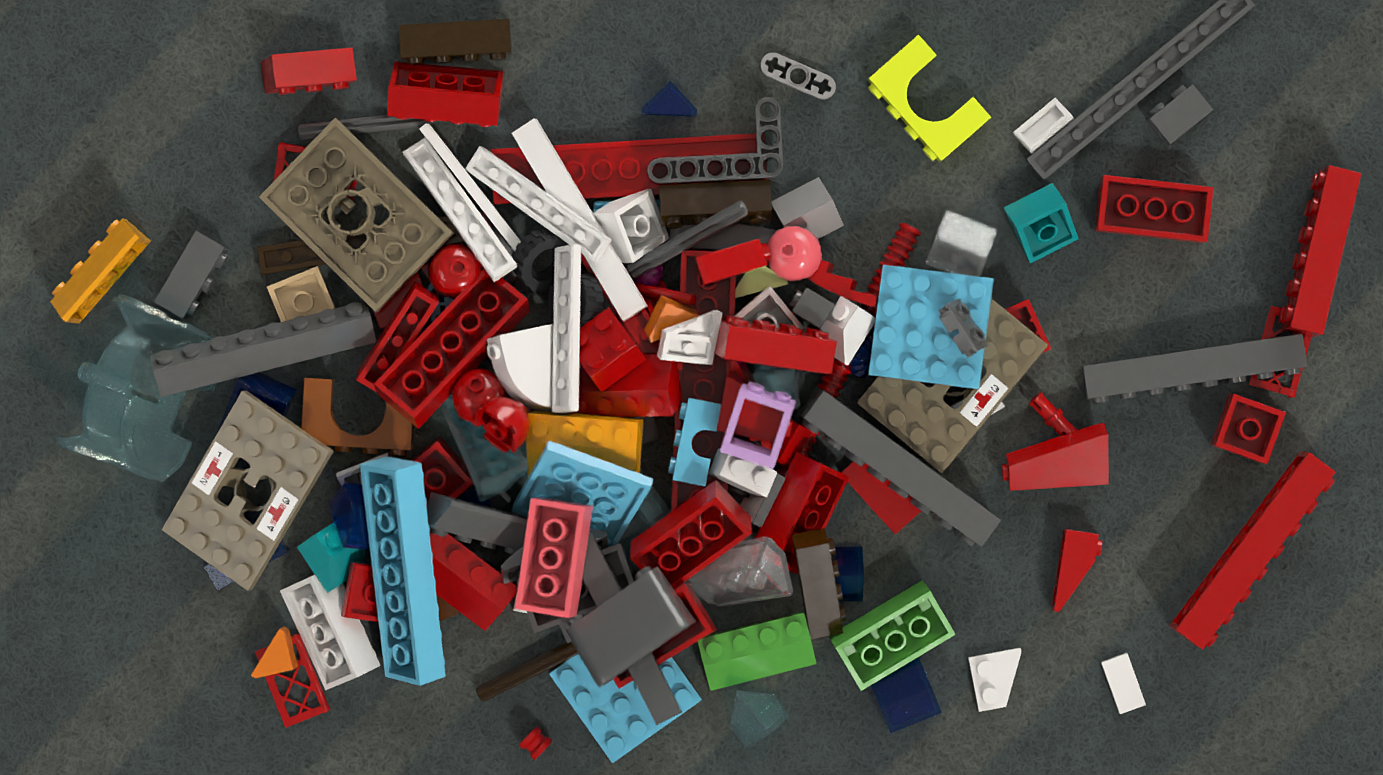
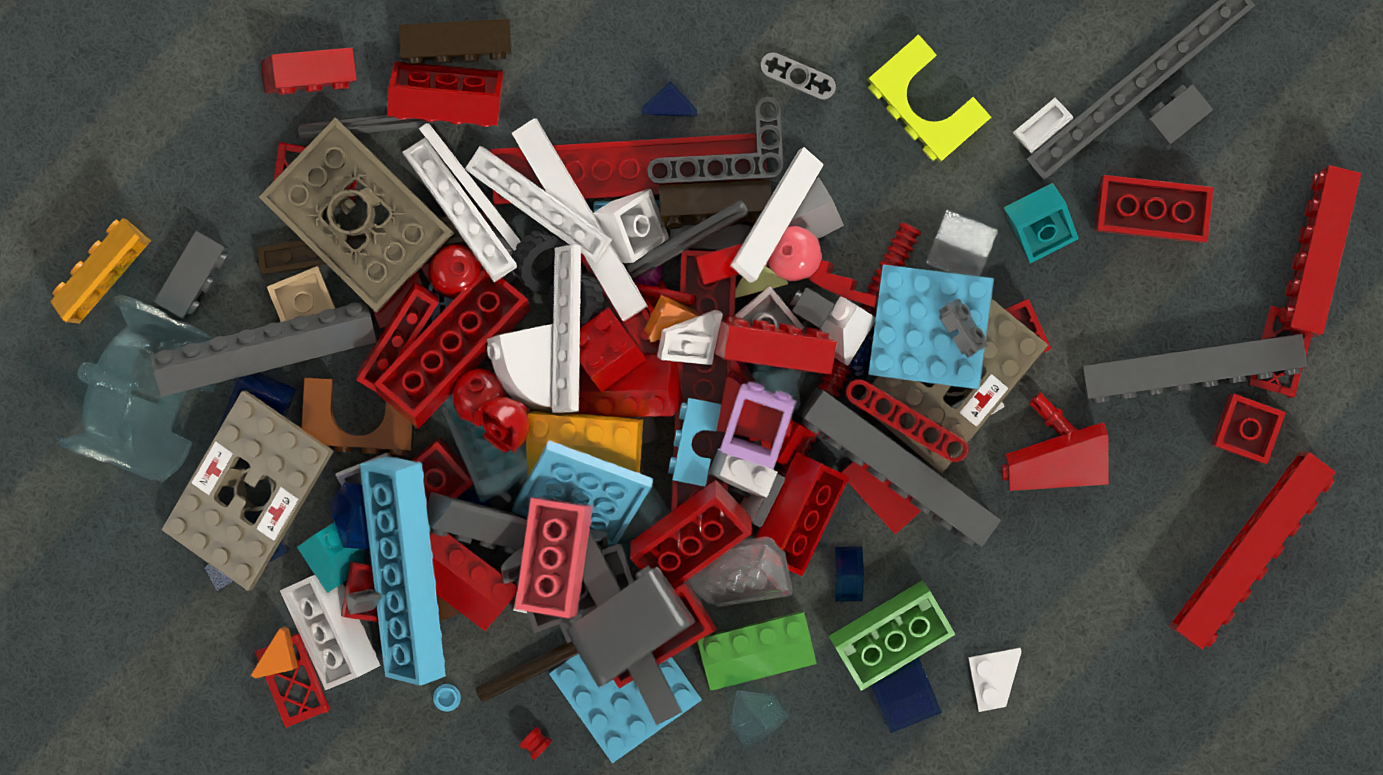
dark brown brick [792,528,846,640] -> none
red slope [1051,529,1102,612] -> none
white tile [1101,653,1146,714] -> none
none -> dark grey slope [346,589,382,615]
none -> medium azure plate [433,684,461,712]
none -> white tile [731,147,824,283]
none -> red beam [846,380,969,462]

